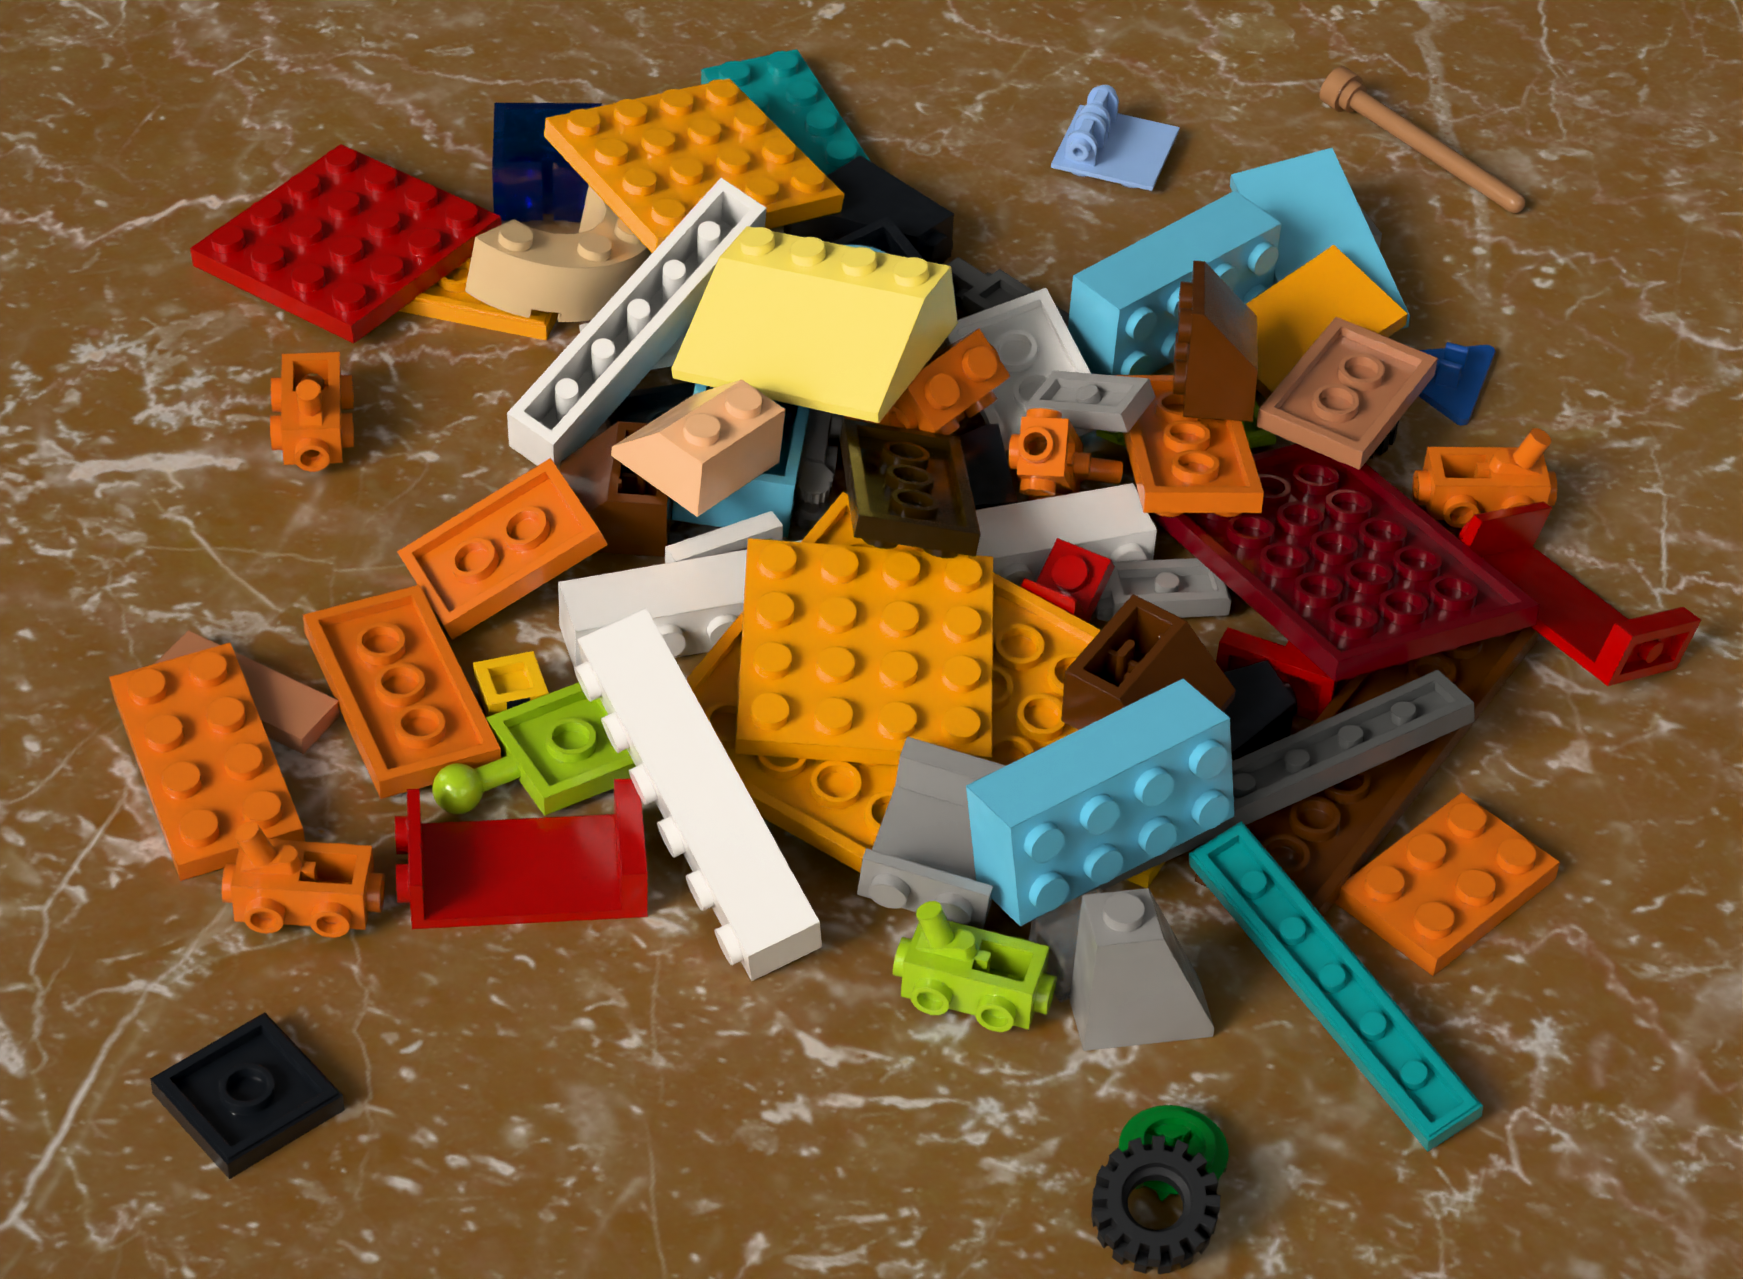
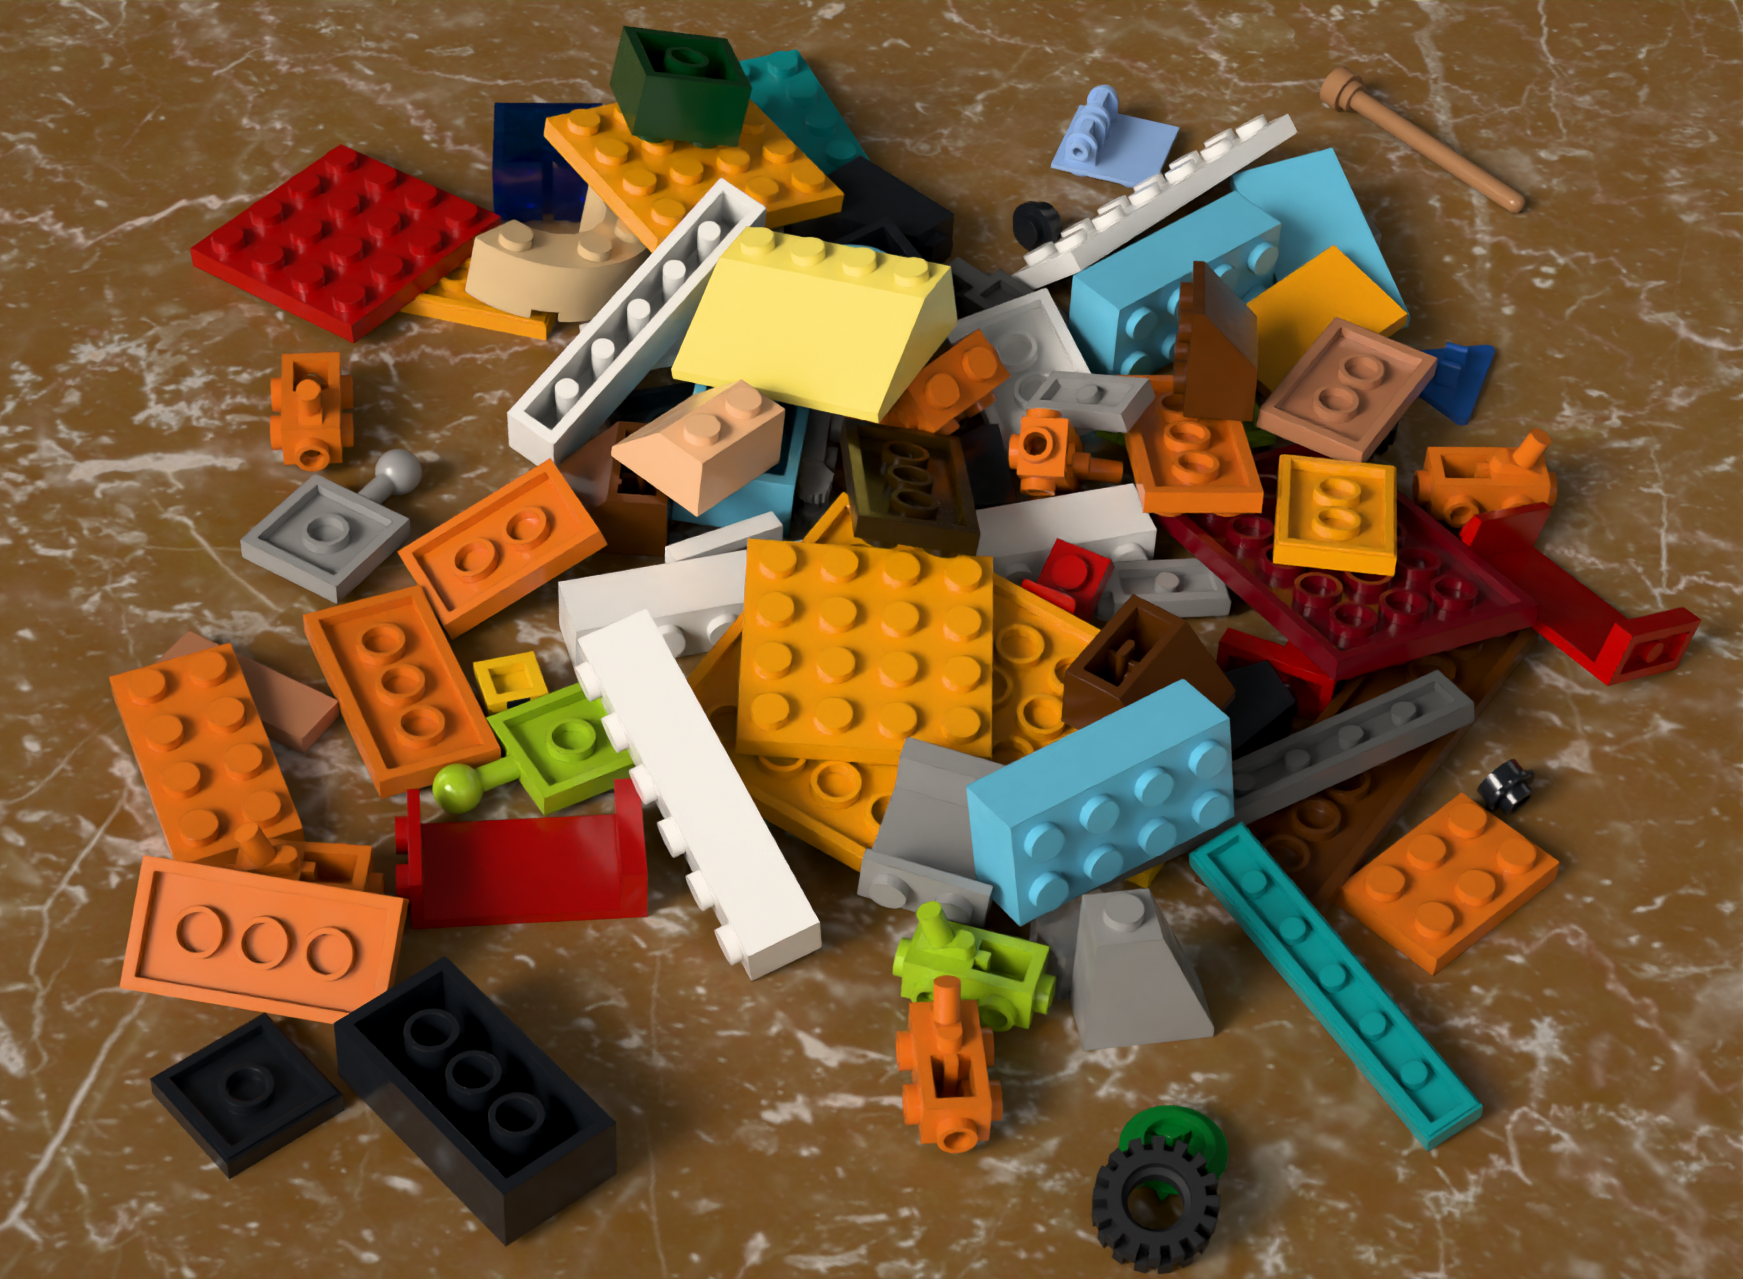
none -> orange plate [119,855,409,1024]
none -> light grey plate [240,449,422,604]
none -> black brick [334,956,617,1247]
none -> dark green brick [609,26,752,149]
none -> orange brick [895,975,1003,1153]
none -> white plate [1011,114,1298,290]
none -> black plate [1013,201,1063,251]
none -> light orange tile [1273,454,1397,576]
none -> black plate [1477,759,1535,816]

